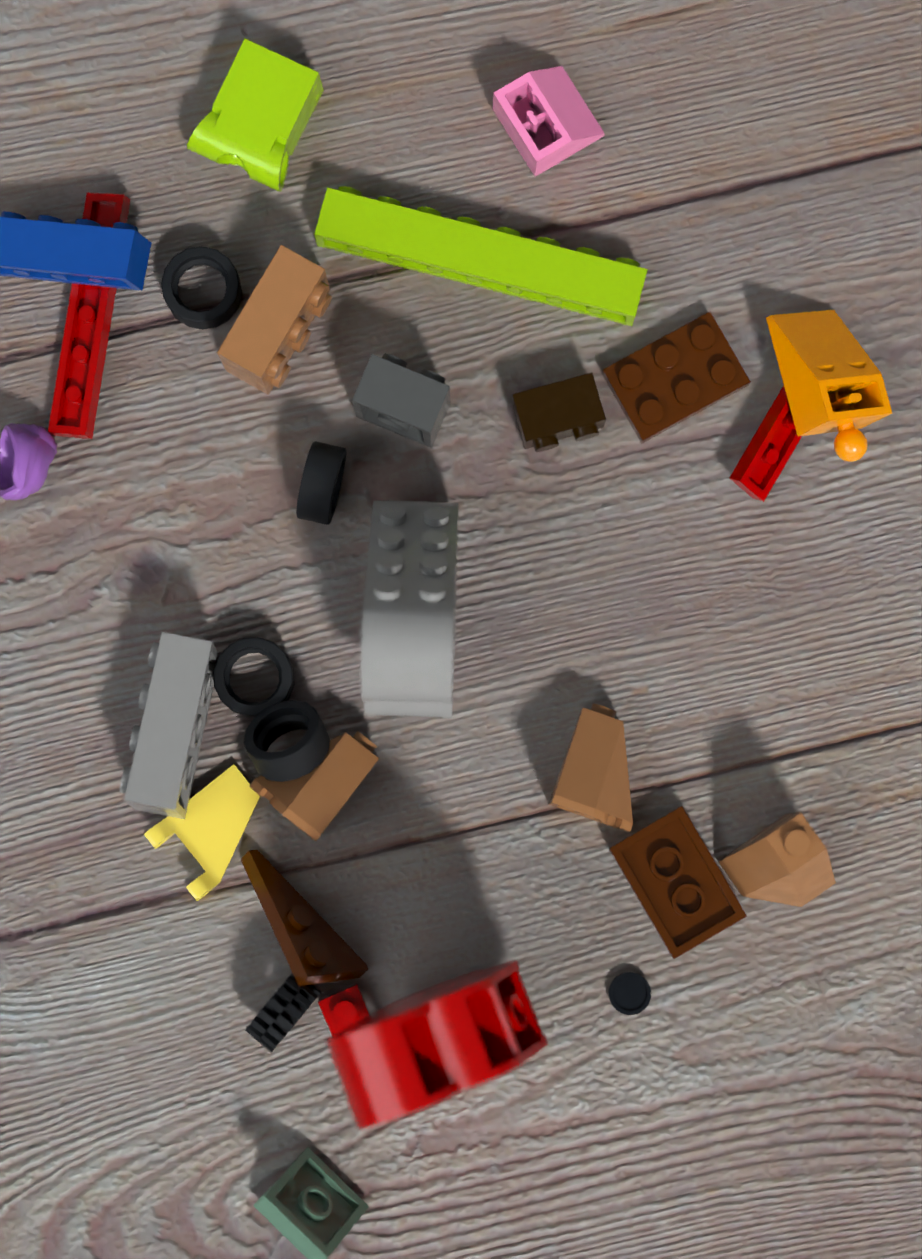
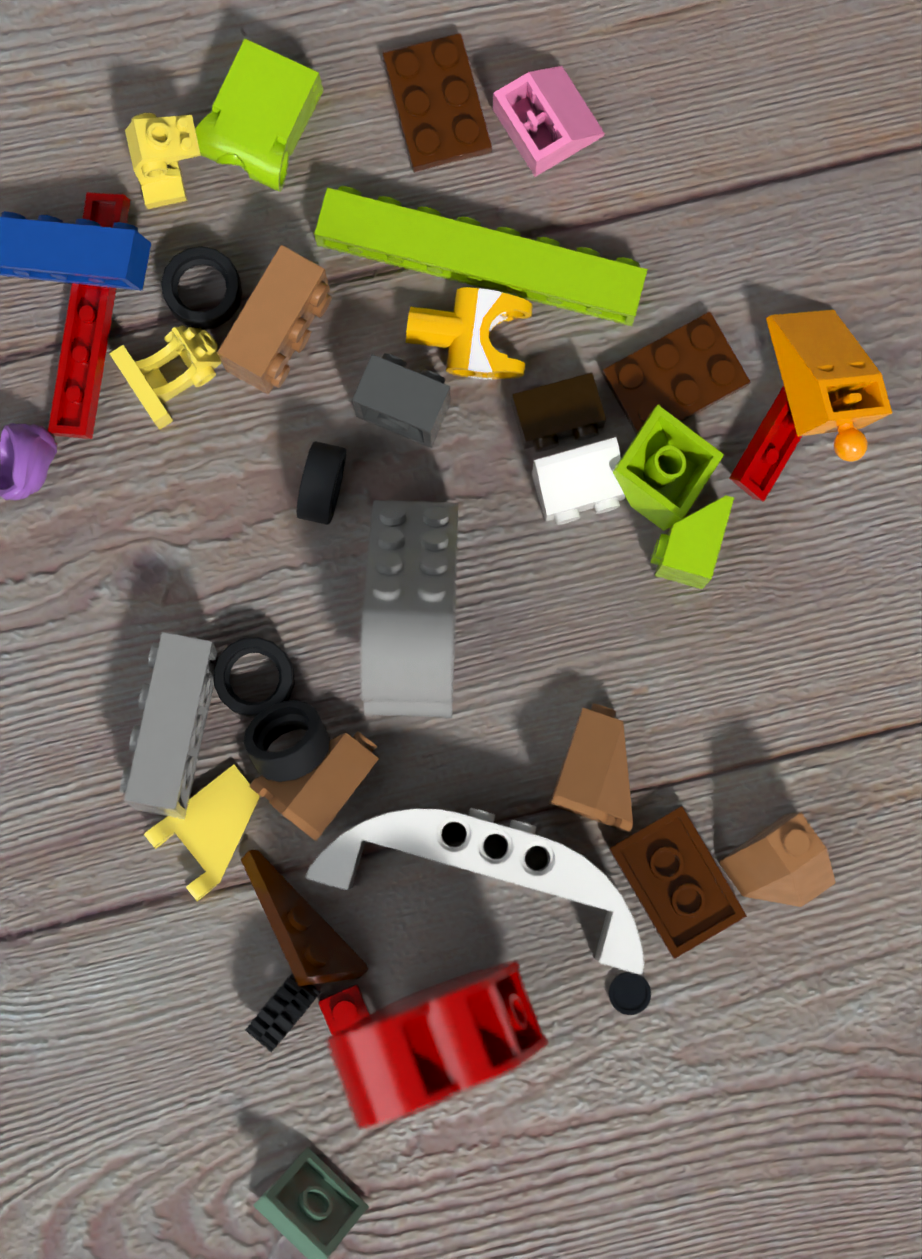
none -> light yellow tile [109,325,222,430]
none -> light yellow tile [125,113,201,209]
none -> white slope [306,808,644,975]
none -> reddish brown plate [383,33,492,172]
none -> yellow connector [406,287,533,379]
none -> white slope [532,437,626,525]
none -> lime slope [612,405,724,531]
none -> lime slope [650,495,734,589]

